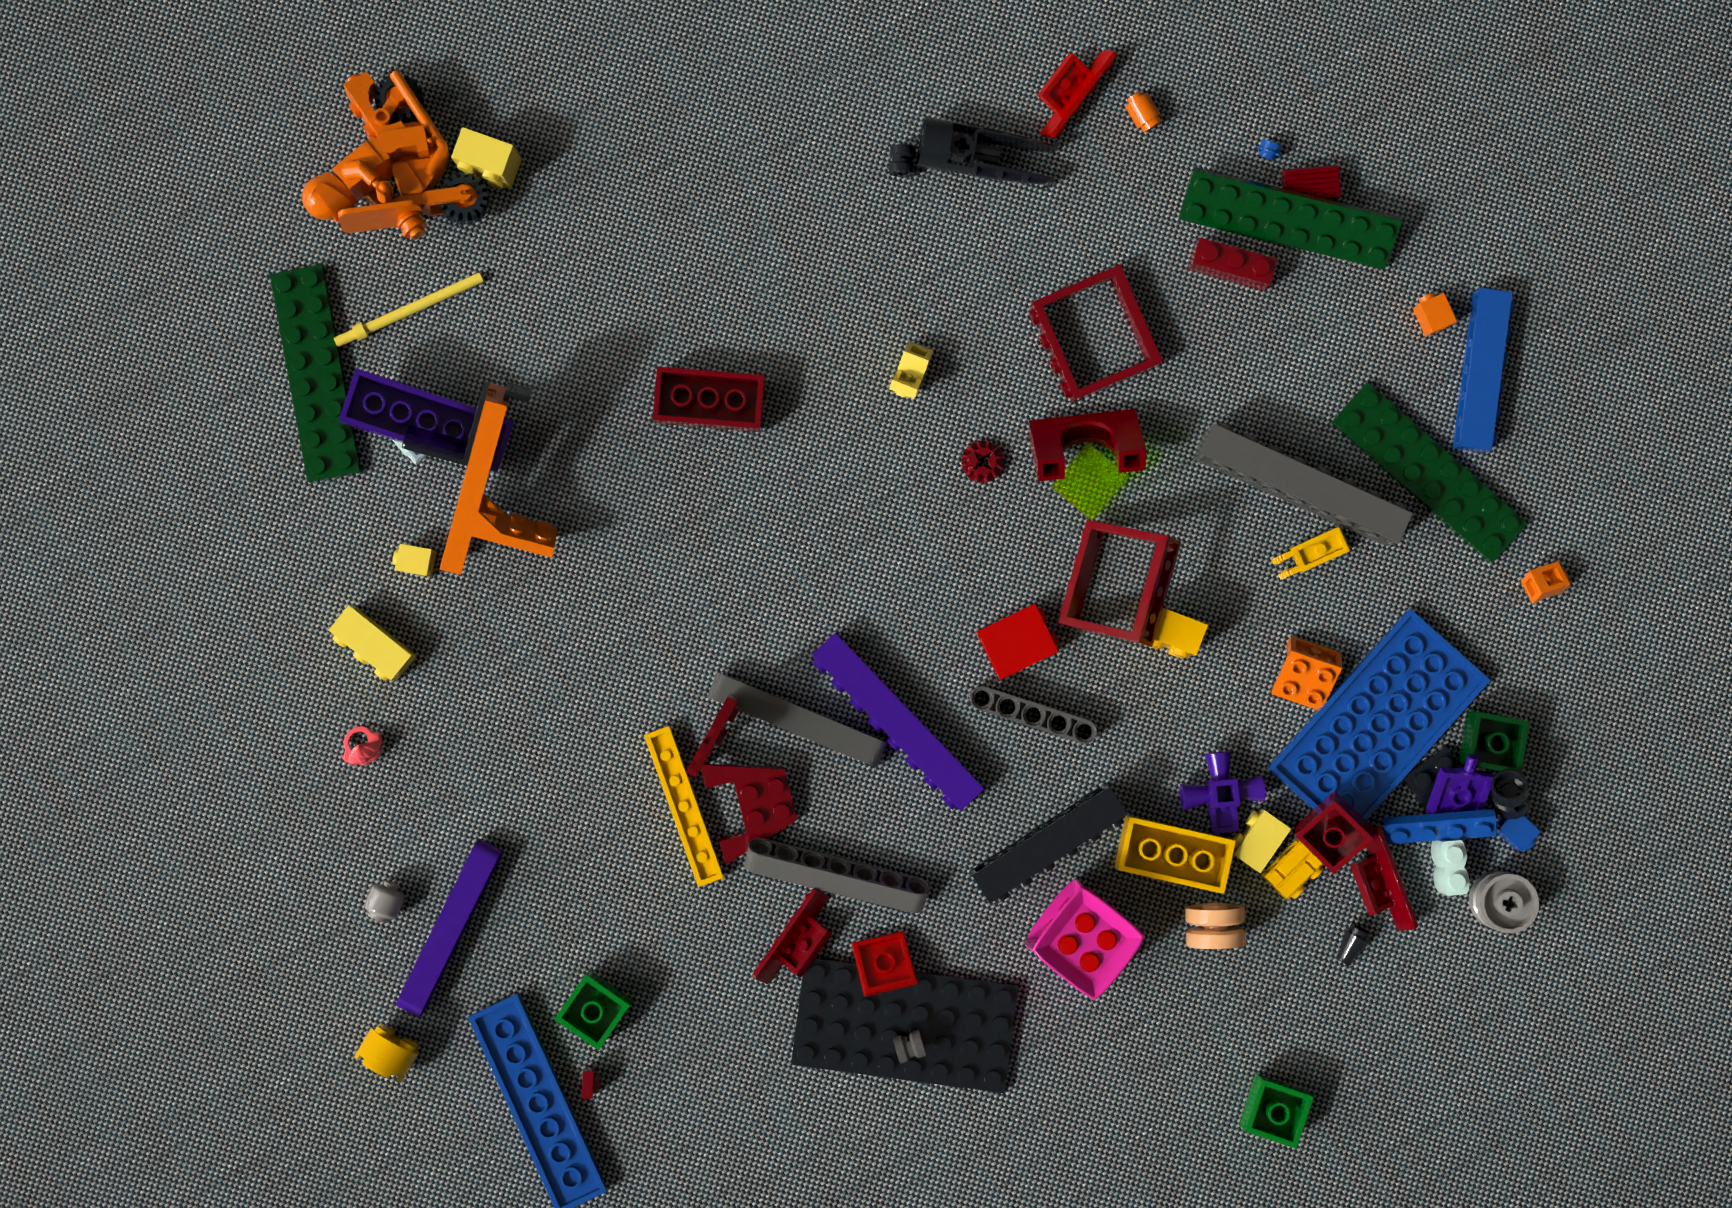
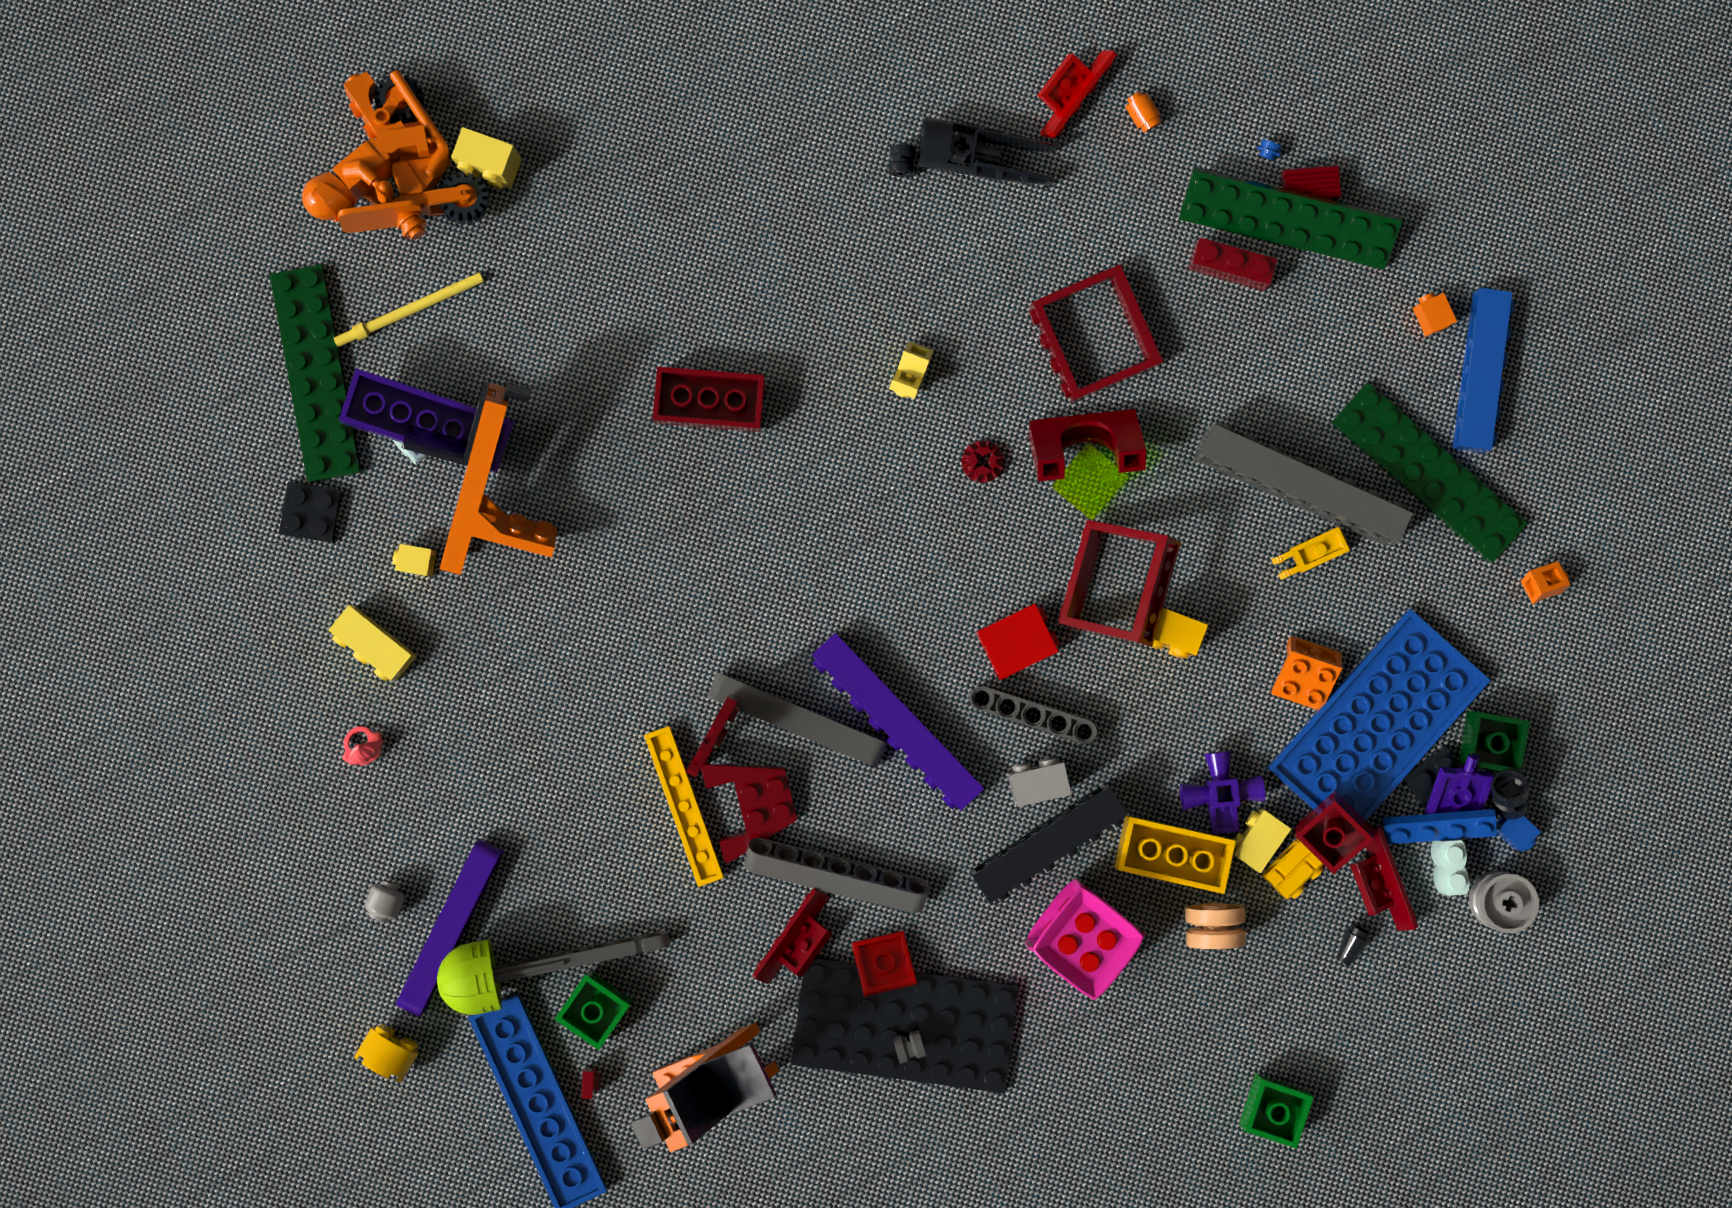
none -> black plate [278,482,343,543]
none -> piece [437,931,671,1015]
none -> black piece [631,1022,780,1152]
none -> light grey brick [1007,757,1071,807]

